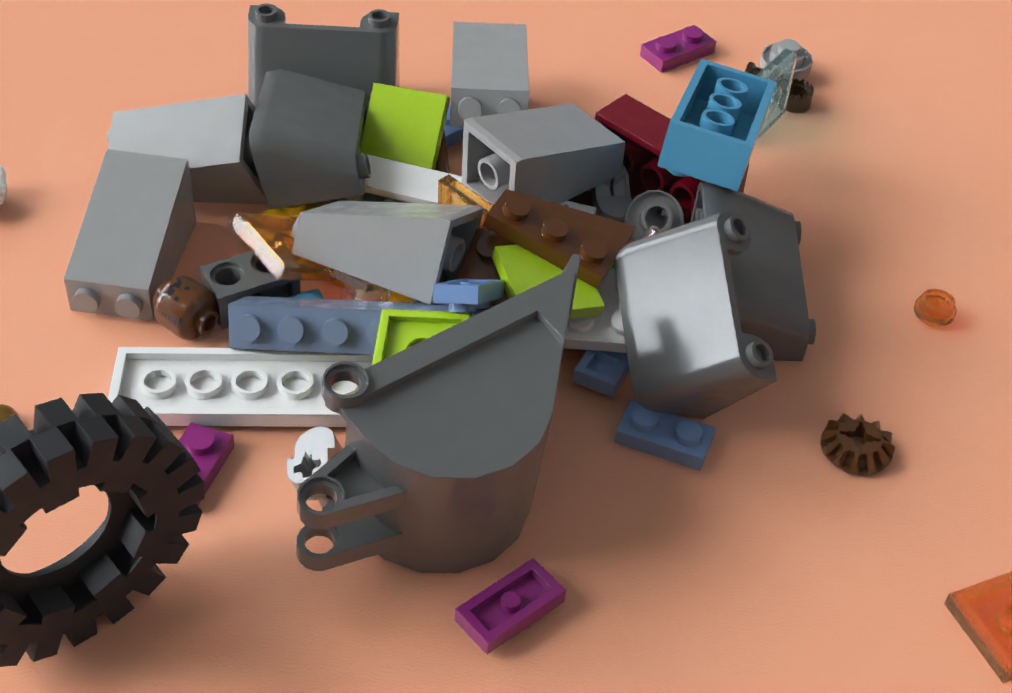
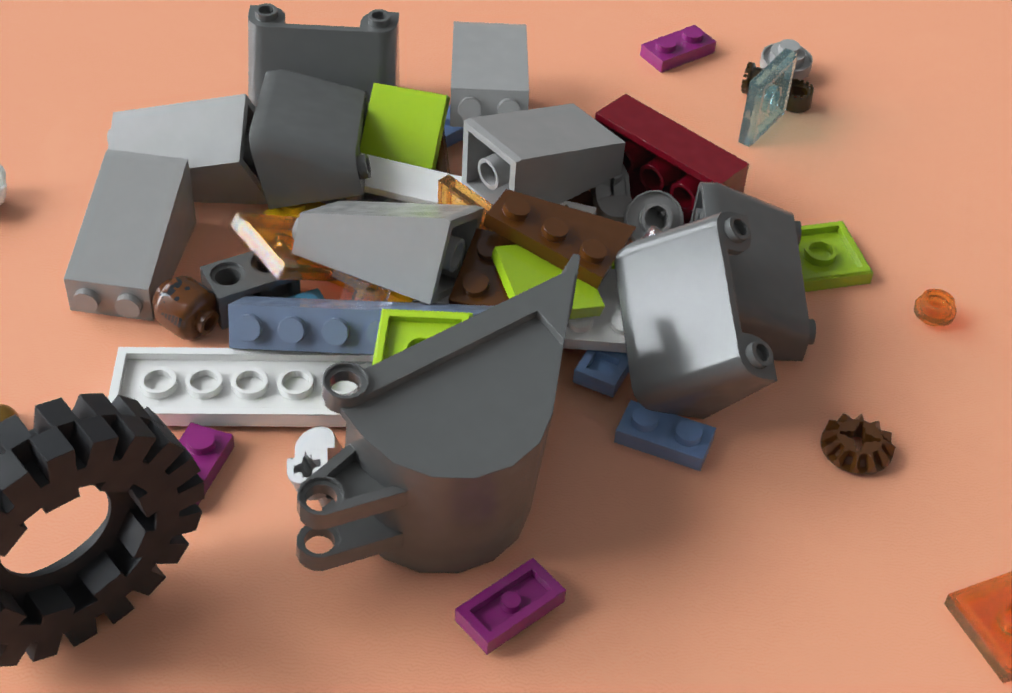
medium blue plate [433,279,504,313] -> none
dark azure brick [657,59,777,192] -> none
none -> lime tile [798,221,873,292]

